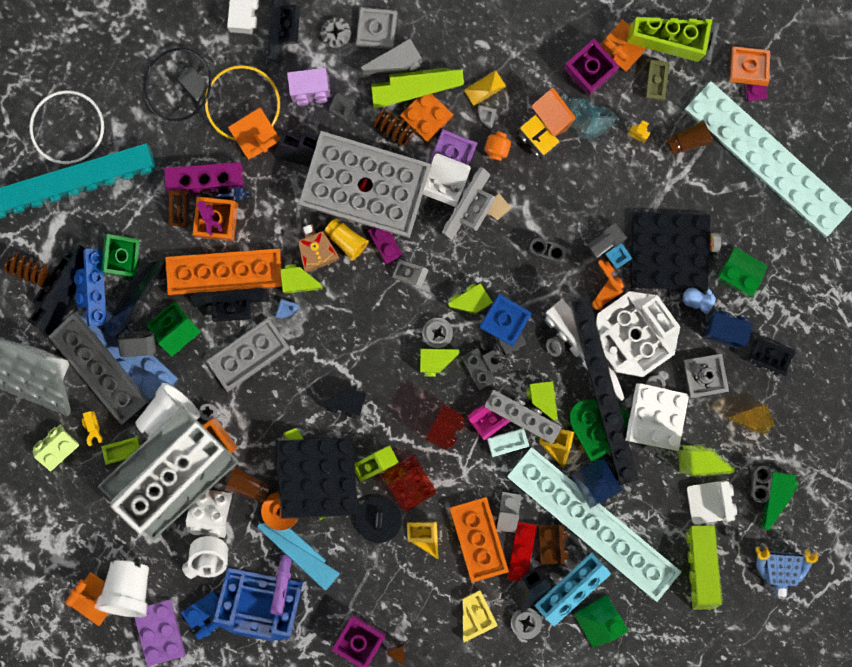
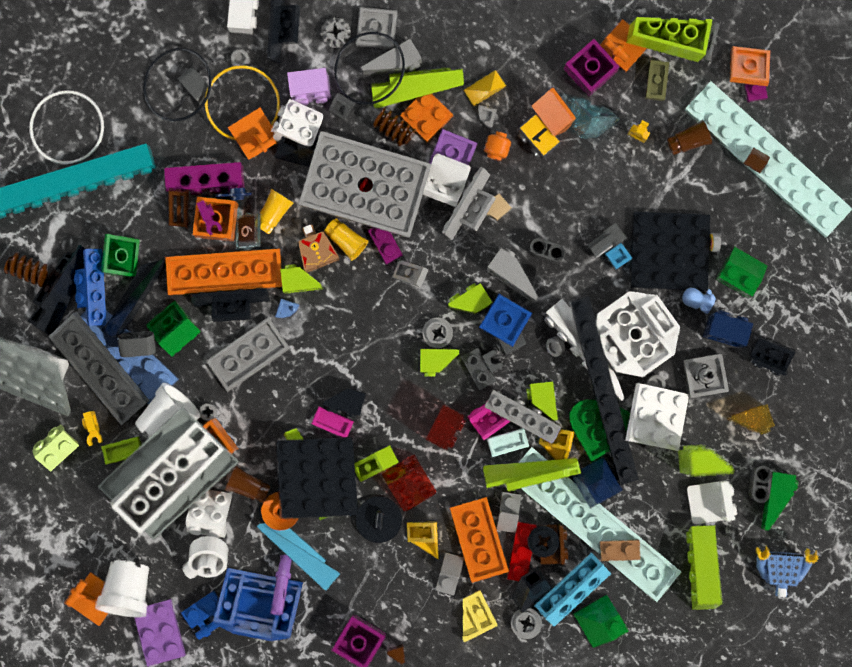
orange plate [592,260,625,310] -> none
none -> light grey tile [230,49,250,70]
none -> piece [236,213,260,250]
none -> yellow plant [255,189,294,234]
none -> white bracket [271,99,323,147]
none -> dark pink tile [311,406,354,438]
none -> black piece [334,32,405,105]
none -> light grey slope [435,552,464,596]
none -> lime wedge [483,458,581,491]
none -> light grey slope [487,248,538,303]
none -> black gear [528,526,559,557]
none -> medium nougat plate [600,540,640,561]
none -> reddish brown slope [743,147,770,173]

